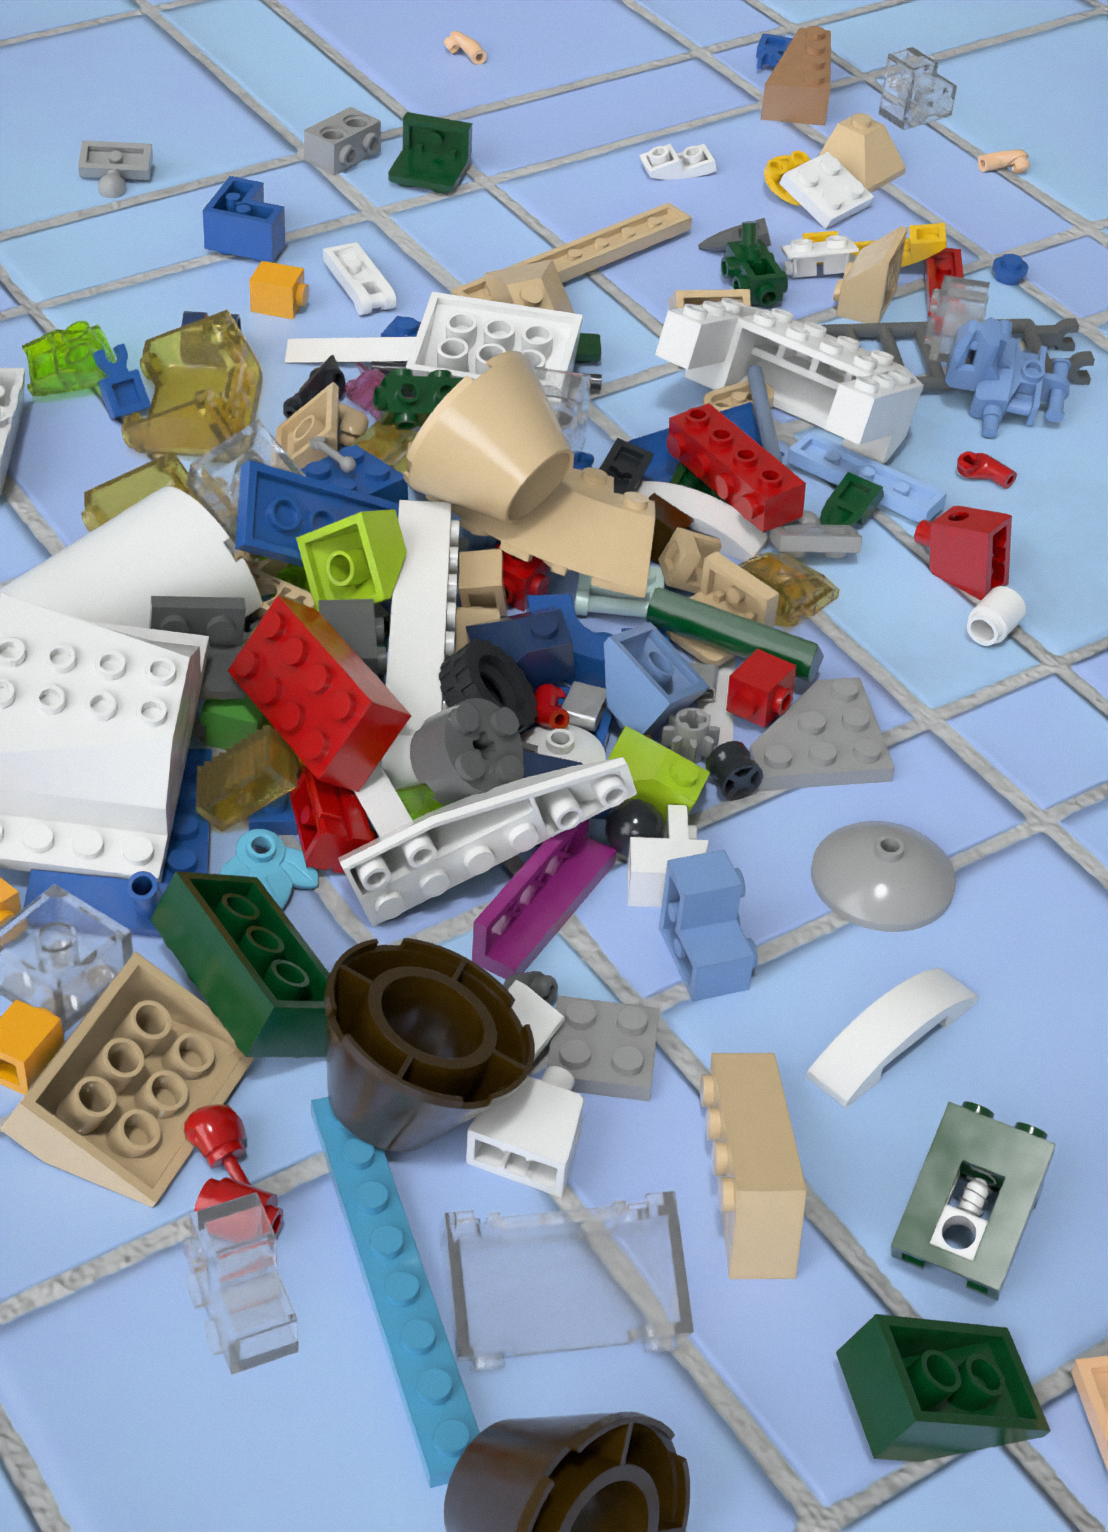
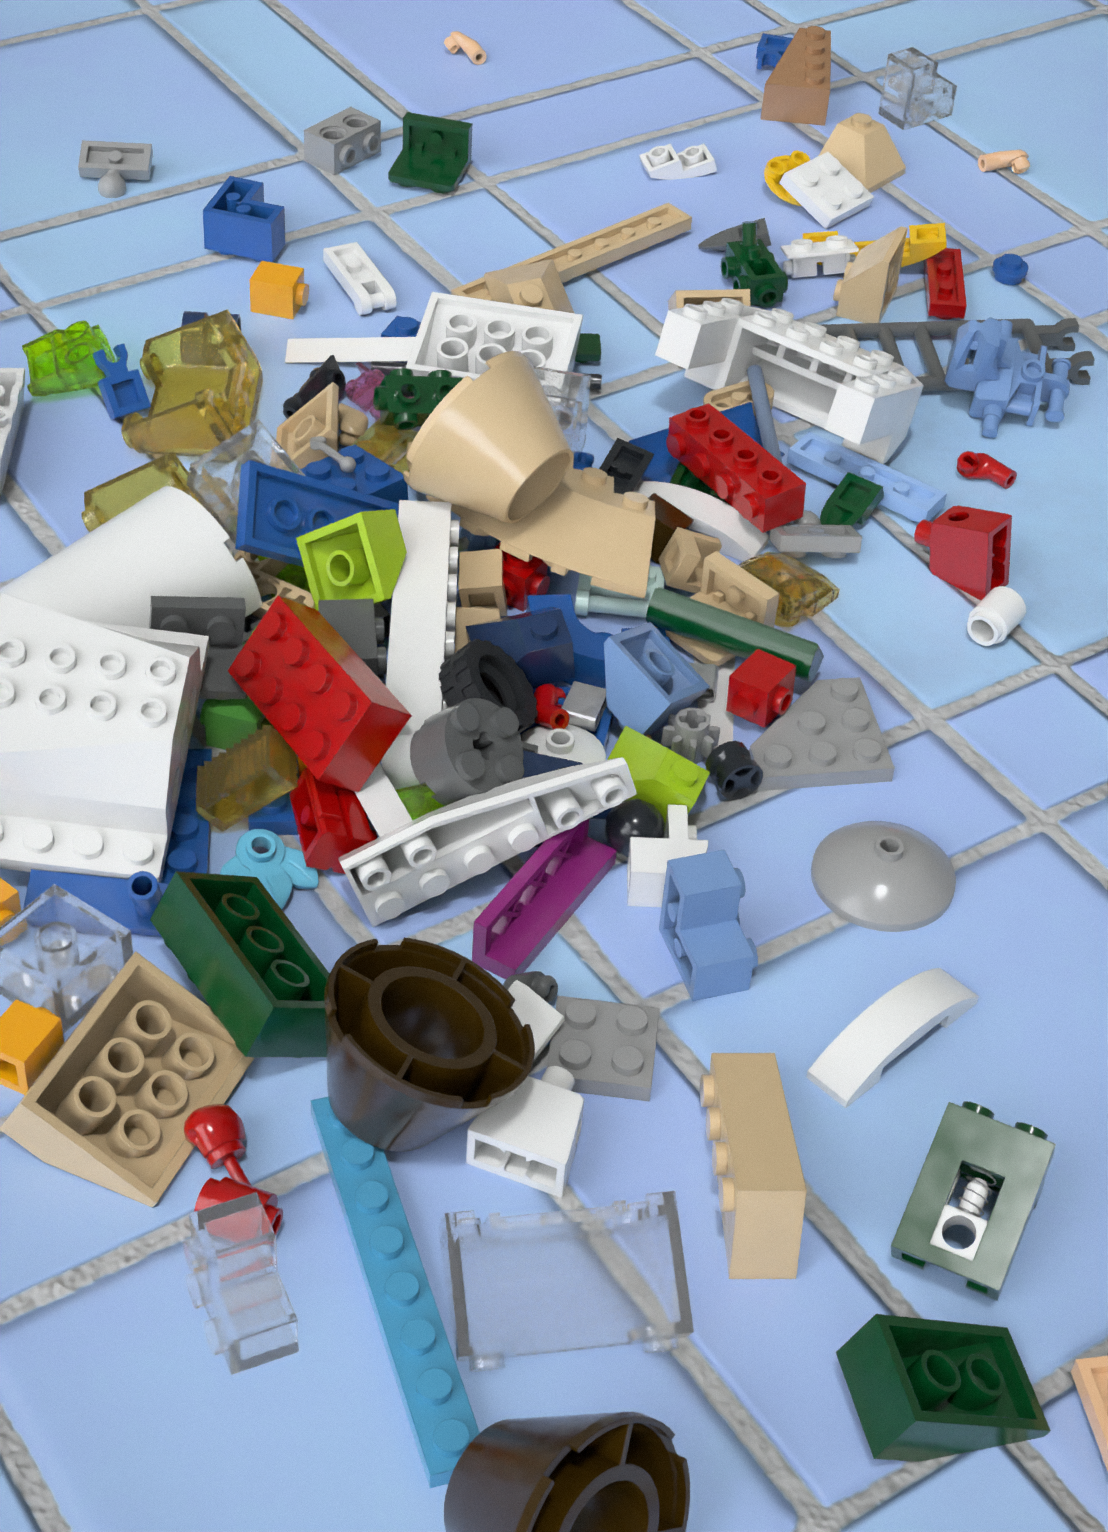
clear brick [924,275,990,364] -> none

